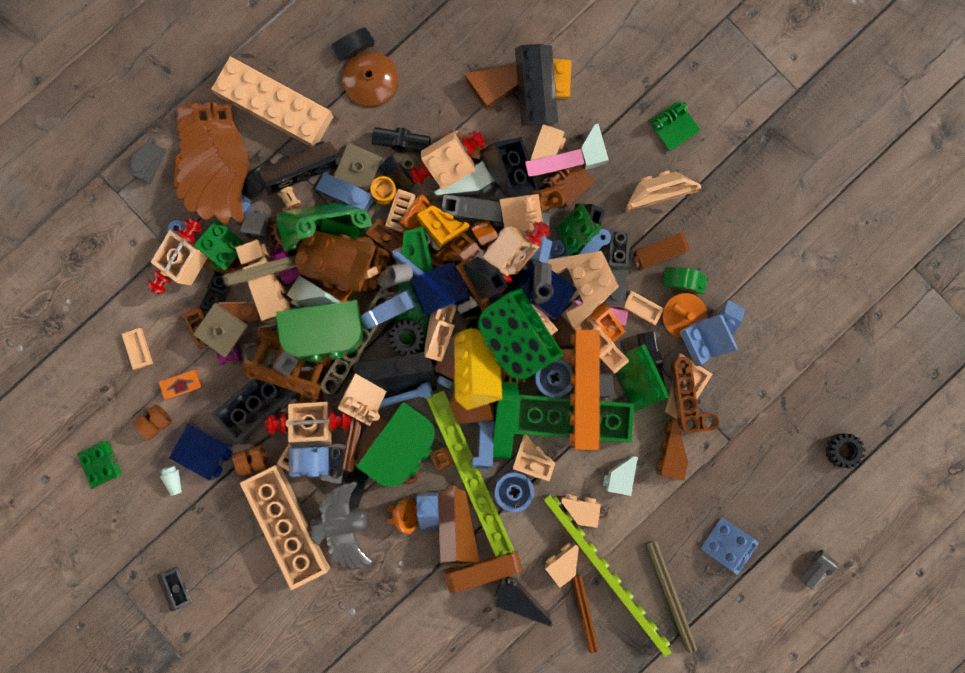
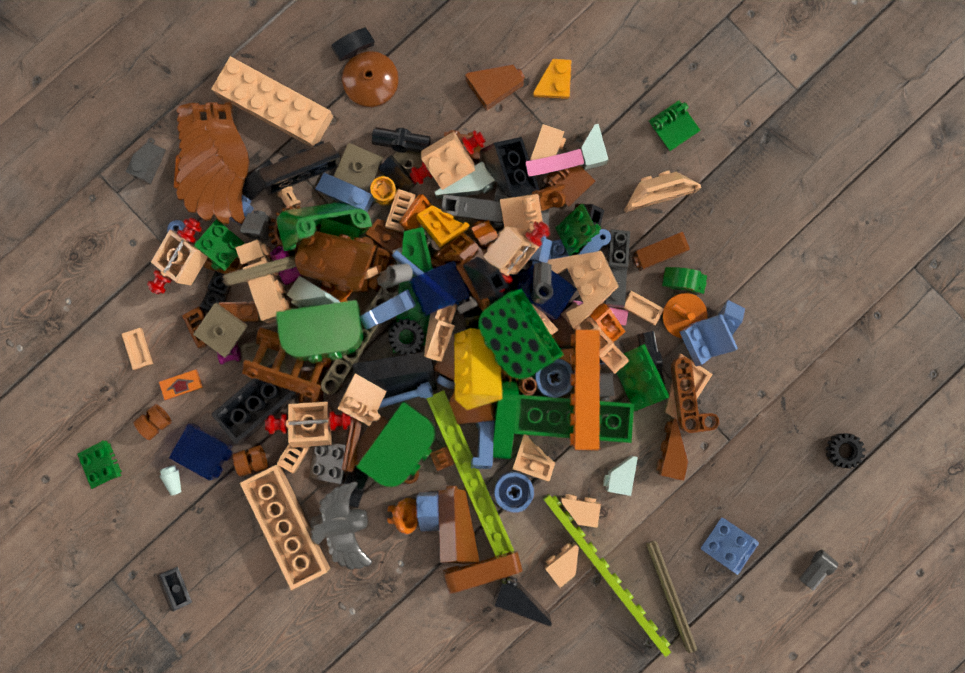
dark grey slope [273,351,298,376] -> none
medium blue brick [289,447,329,477] -> none
black slope [515,44,558,126] -> none
dark orange axle [572,575,599,653] -> none
none -> dark orange cone [517,377,537,396]

